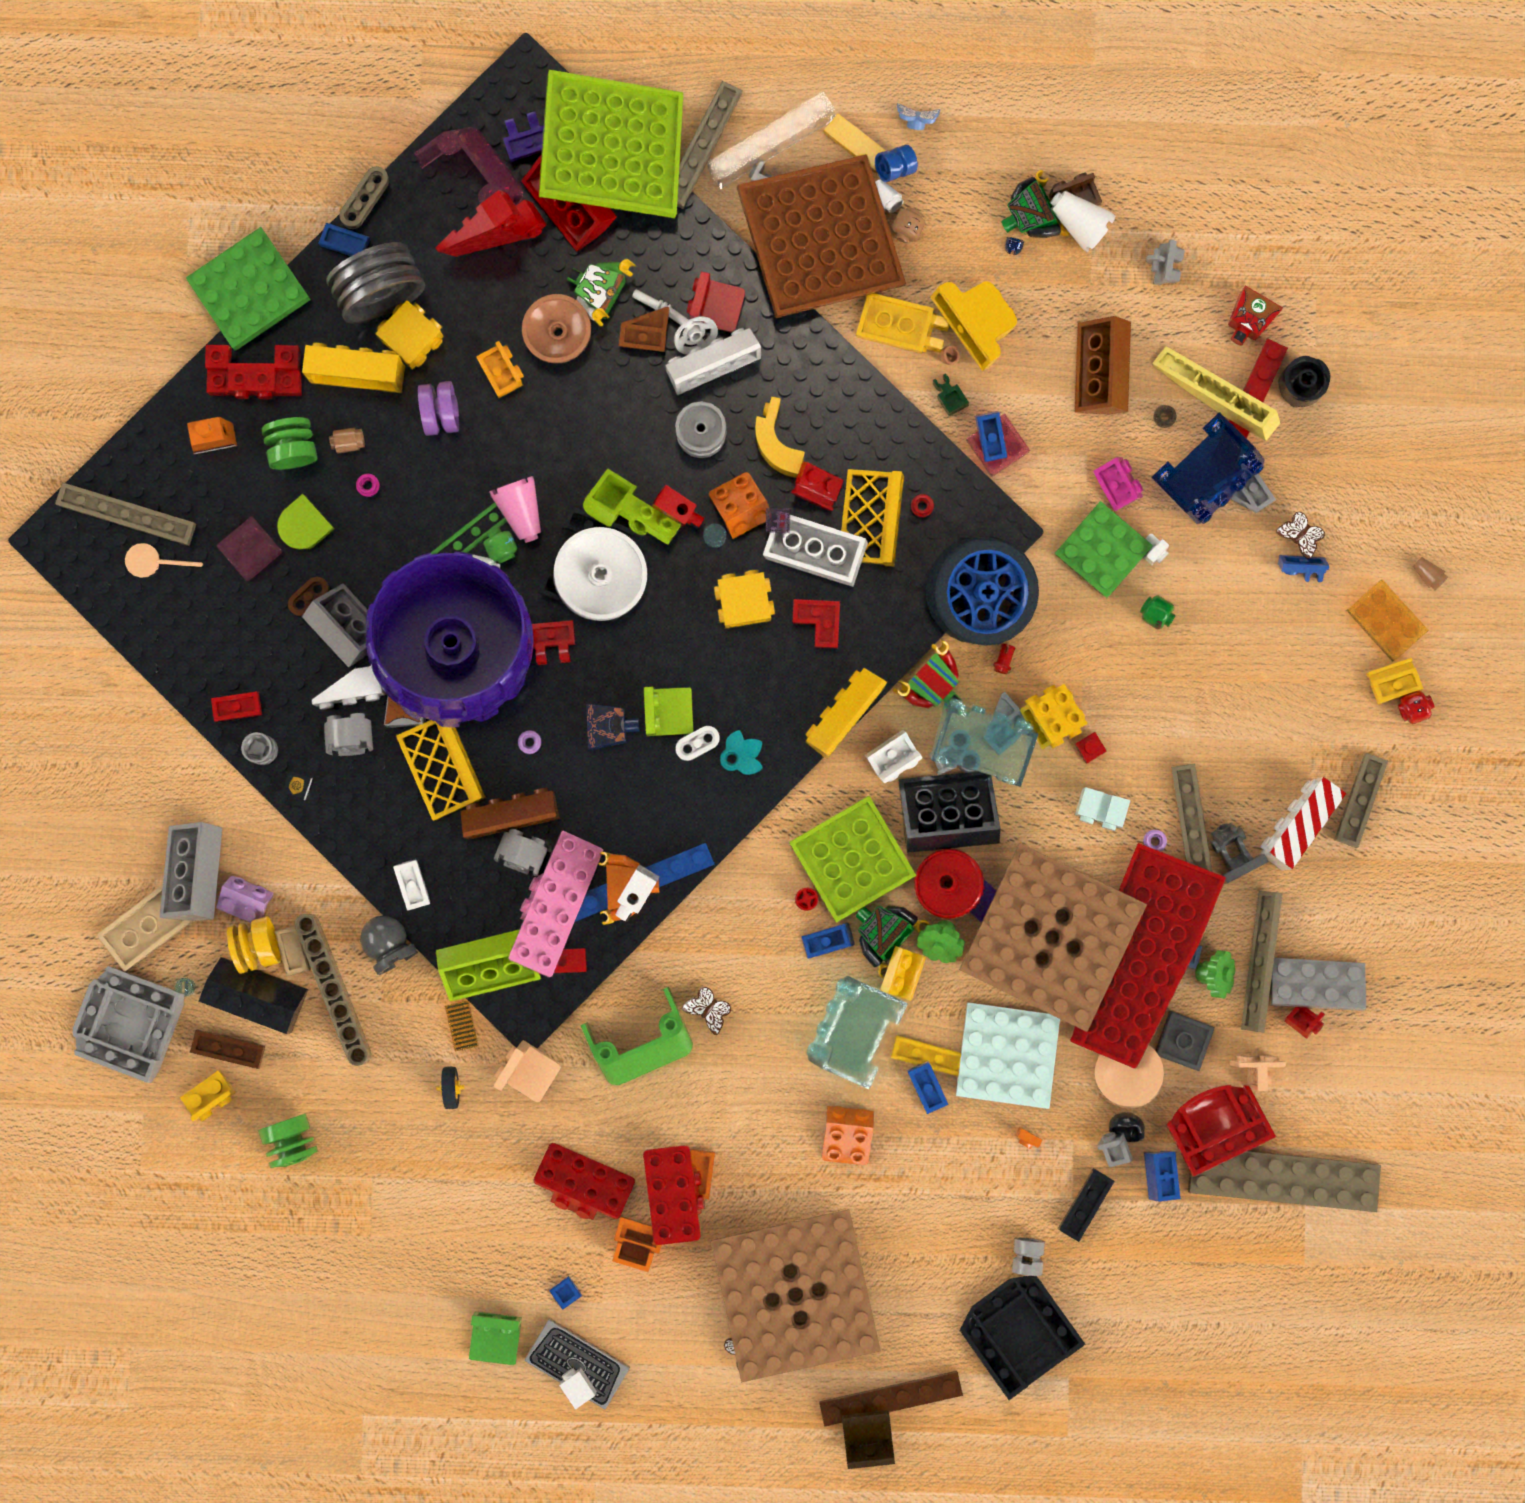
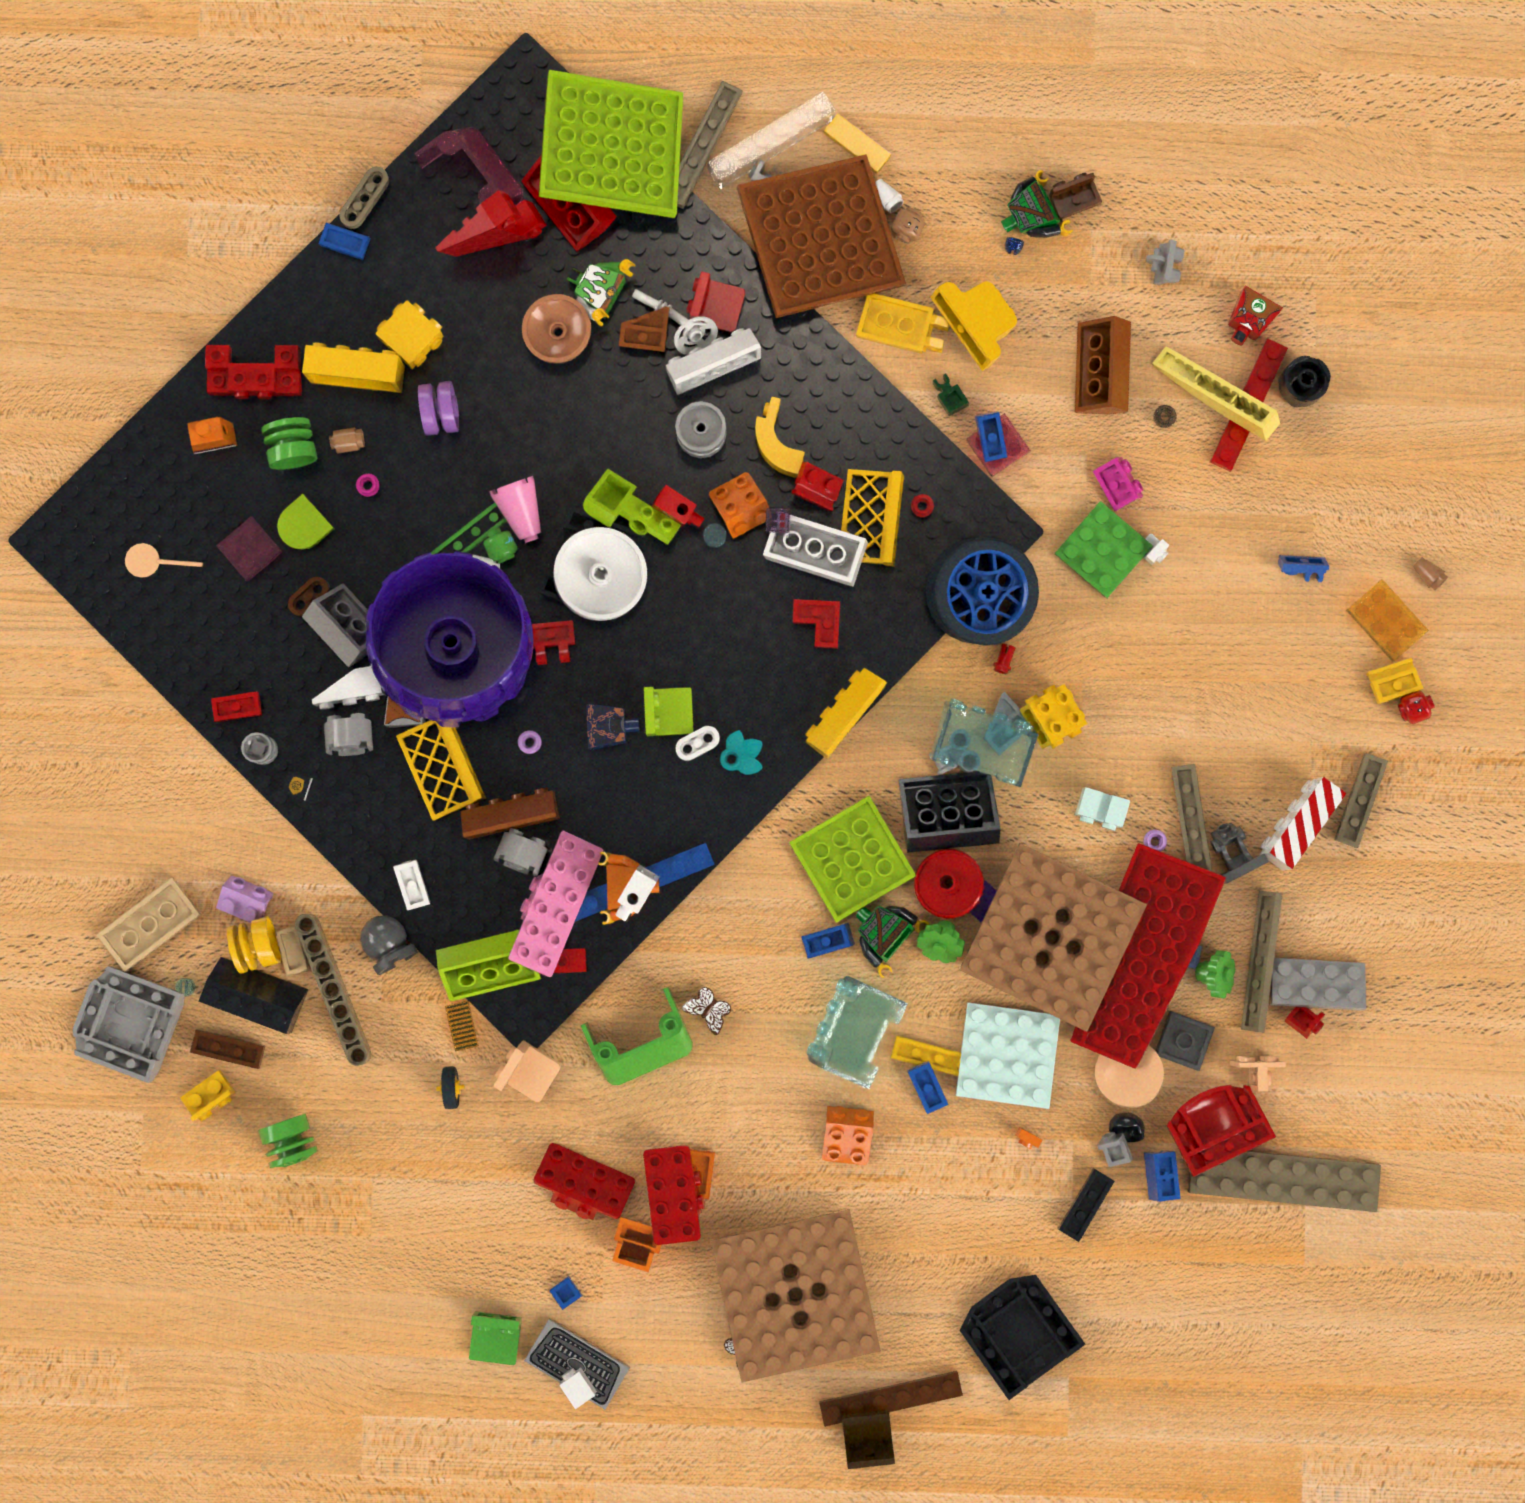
dark tan plate [55,482,196,546] -> none
light grey slope [160,822,222,921] -> none
bright green plate [186,227,311,351] -> none
flat silver wheel [326,242,425,324] -> none
light orange bracket [476,341,524,398] -> none
dark purple plate [503,111,544,162] -> none
yellow brick [714,570,775,628] -> none
red wheel [795,887,818,911] -> none
white bracket [865,730,923,783] -> none
blue wheel [875,144,918,182] -> none
yellow bracket [880,946,926,1001] -> none
torso [893,638,962,709] -> none
medium blue animal [897,103,940,130] -> none
nougat hinge [939,346,960,365] -> none
light grey wheel [1012,1238,1045,1276] -> none
white cone [1050,191,1116,252] -> none
red plate [1074,732,1107,764] -> none
green head [1140,595,1176,630] -> none
clear blue windscreen [1151,412,1265,524] -> none
light grey wing [1212,462,1276,513] -> none
animal [1276,512,1325,559] -> none

